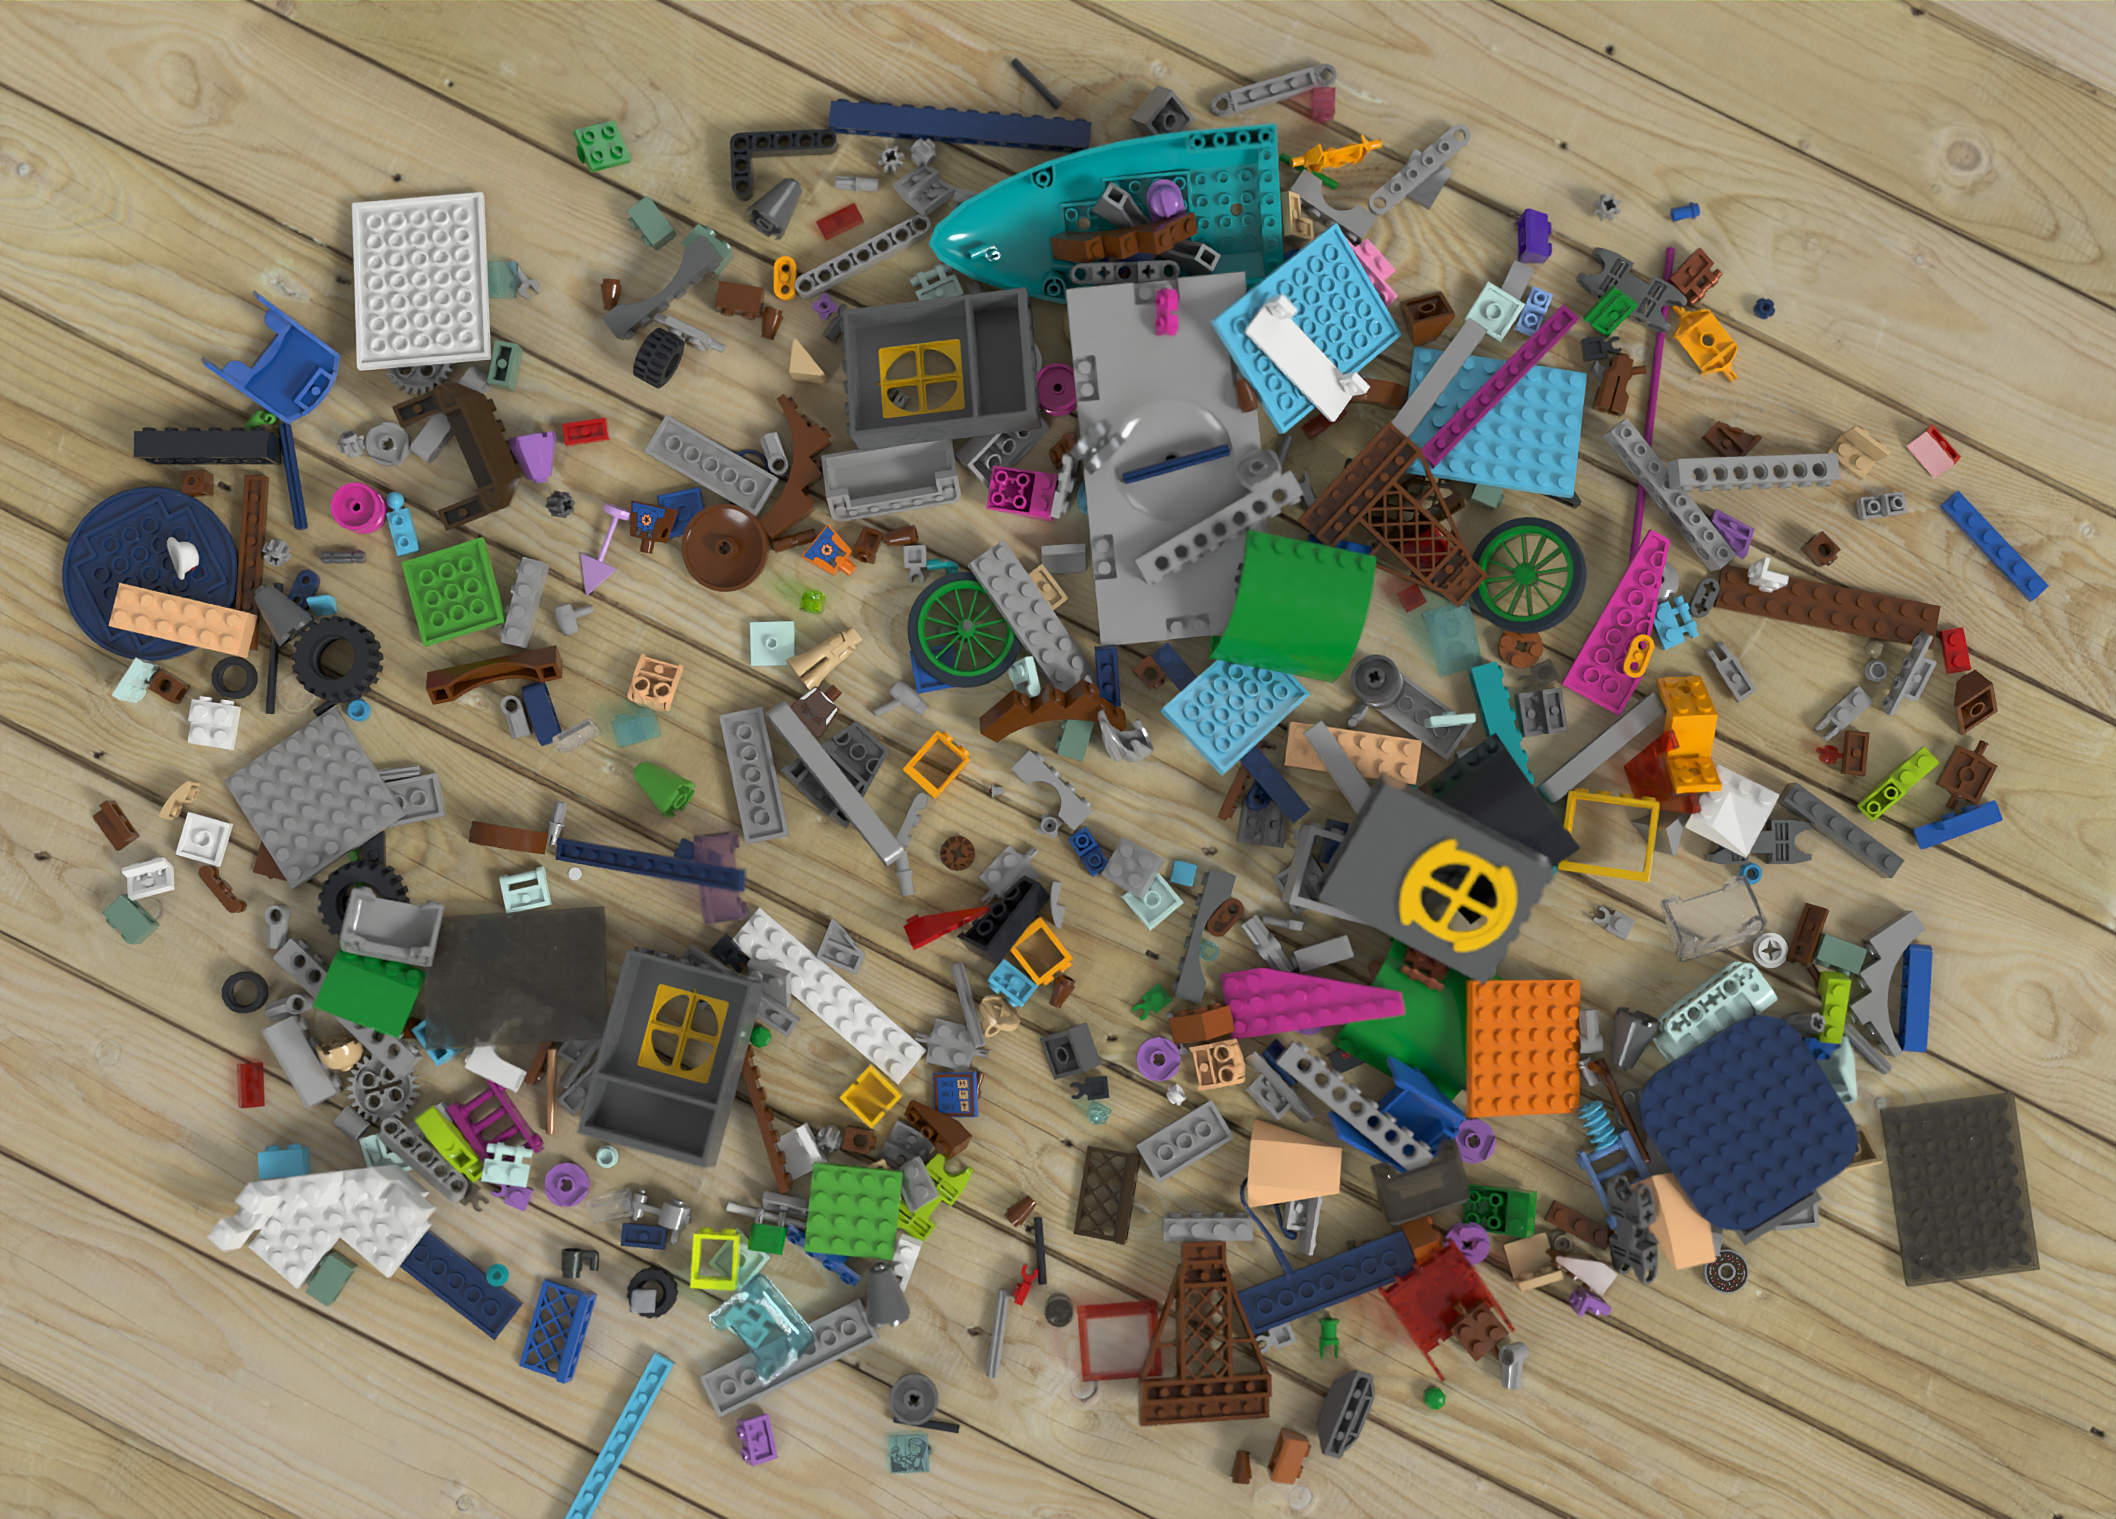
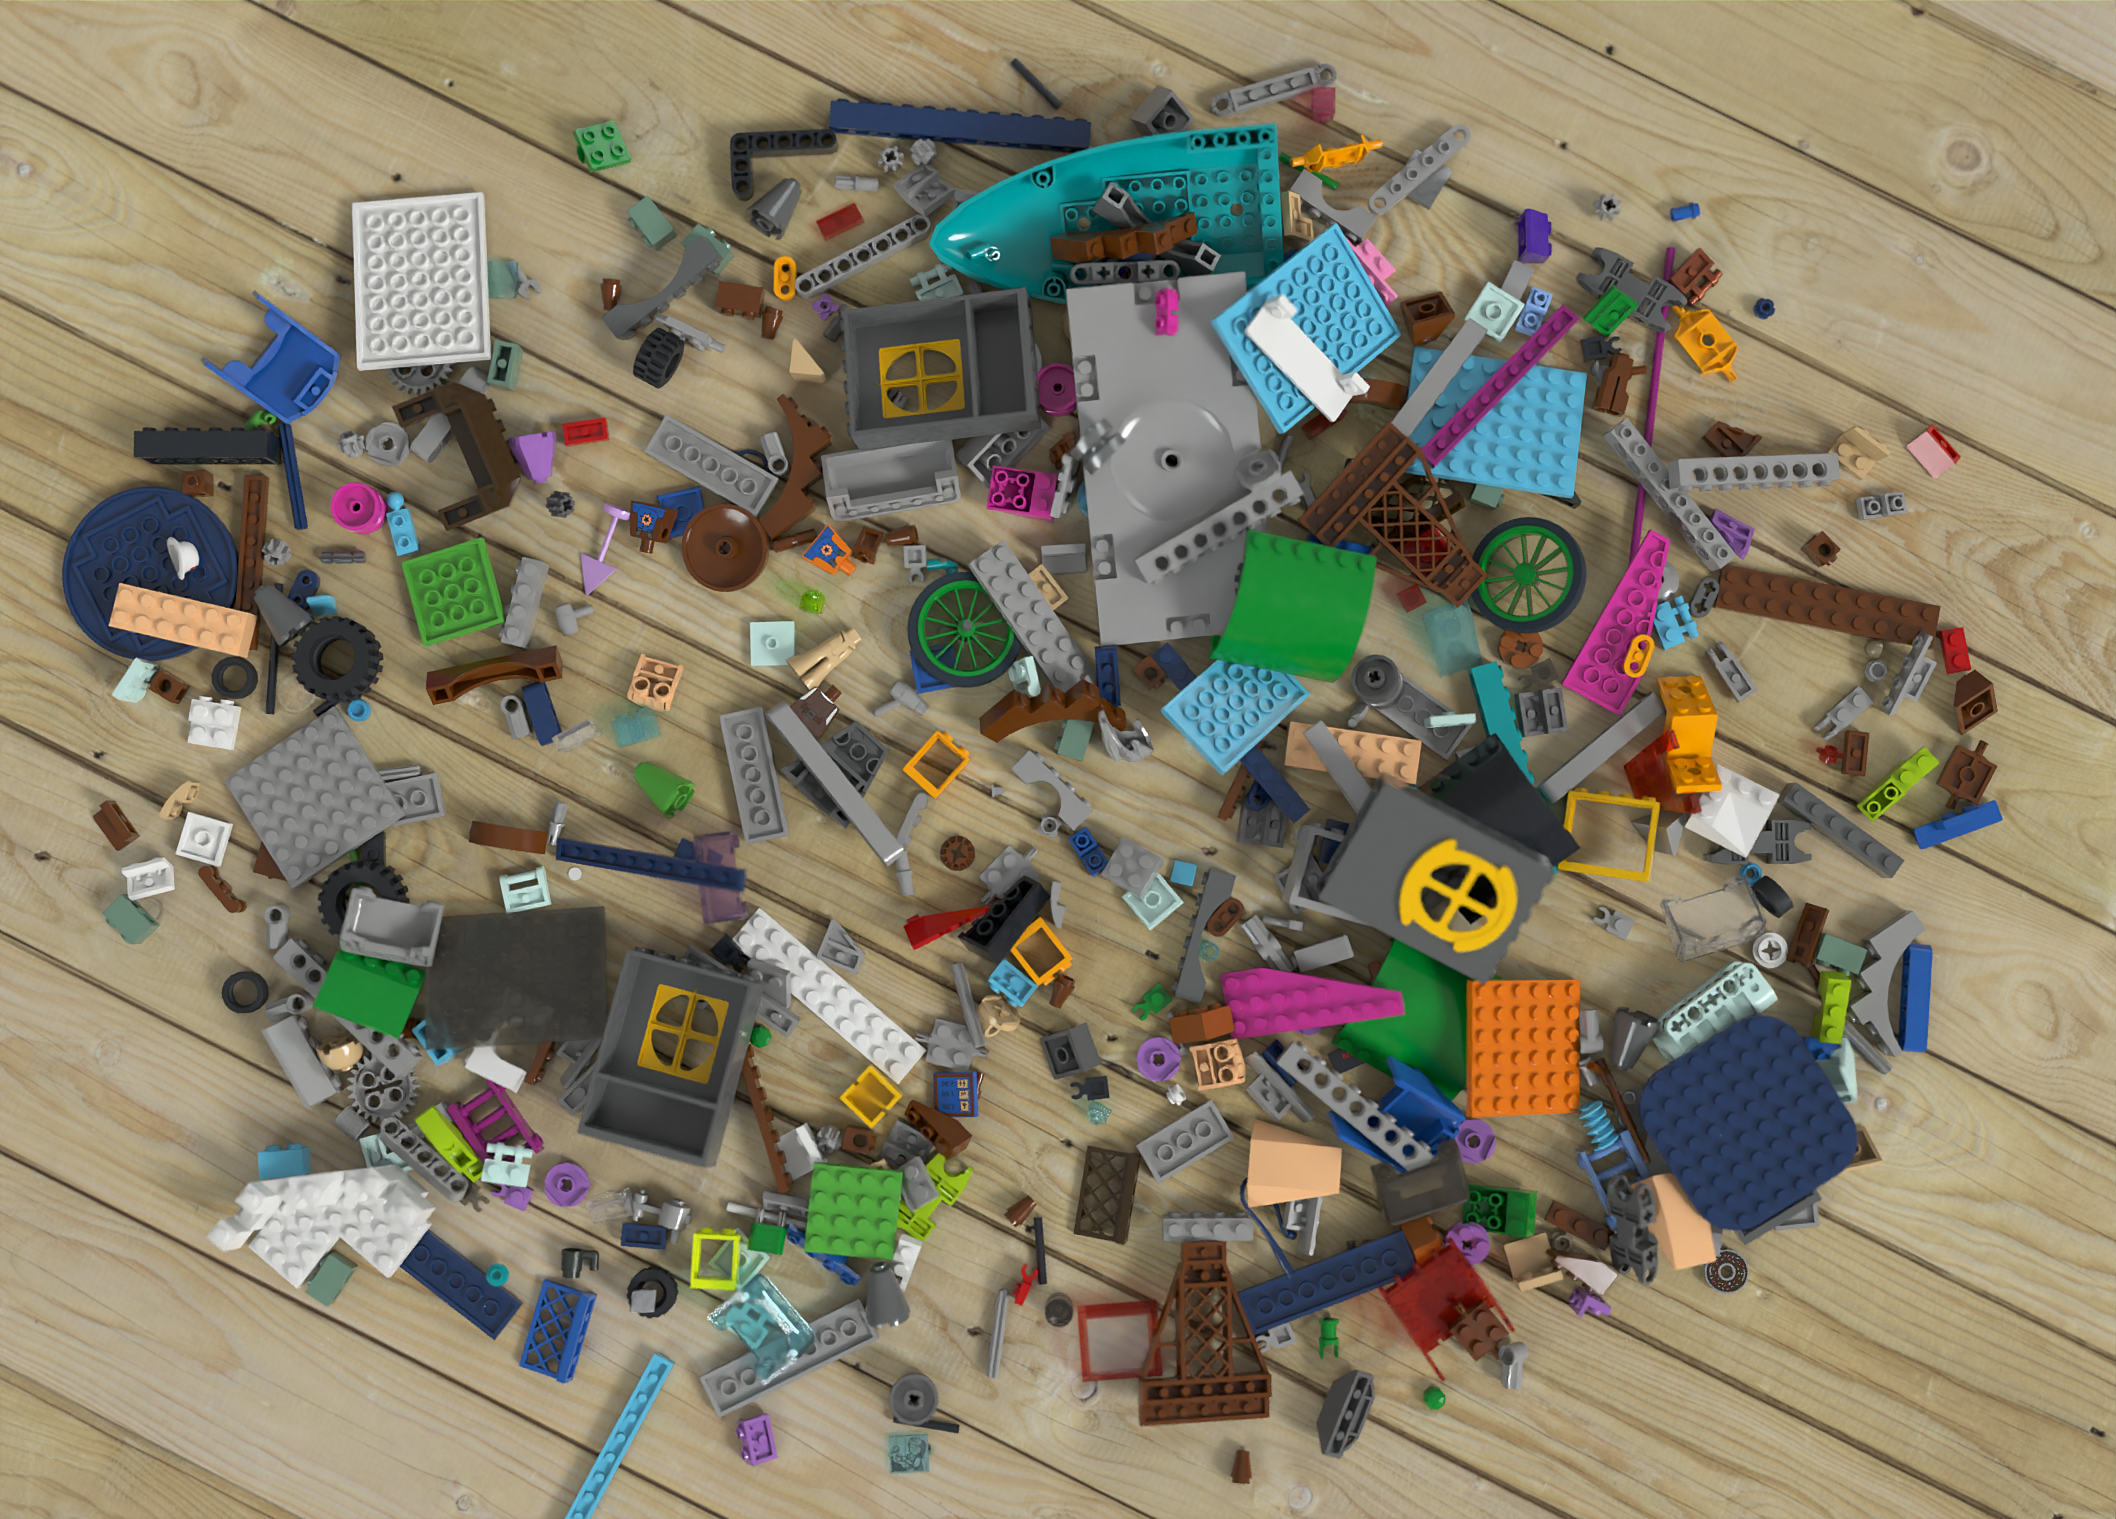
clear red slope [237,1062,265,1109] -> none
medium nougat bar [546,1047,557,1135] -> none
light aqua plate [596,1145,619,1168] -> none
dark blue axle [1122,444,1231,484] -> none
medium lavender piece [1146,179,1186,222] -> none
reddish brown cone [1234,378,1259,413] -> none
dark orange slope [1267,1427,1311,1484] -> none
copper plate [1400,945,1449,991] -> none
white bracket [1748,557,1789,592] -> none
light grey piece [1781,1012,1826,1037] -> none
clear smoke plate [1880,1092,2040,1287] -> none
blue plate [1939,490,2049,602] -> none
none -> black tyre [1751,875,1793,918]

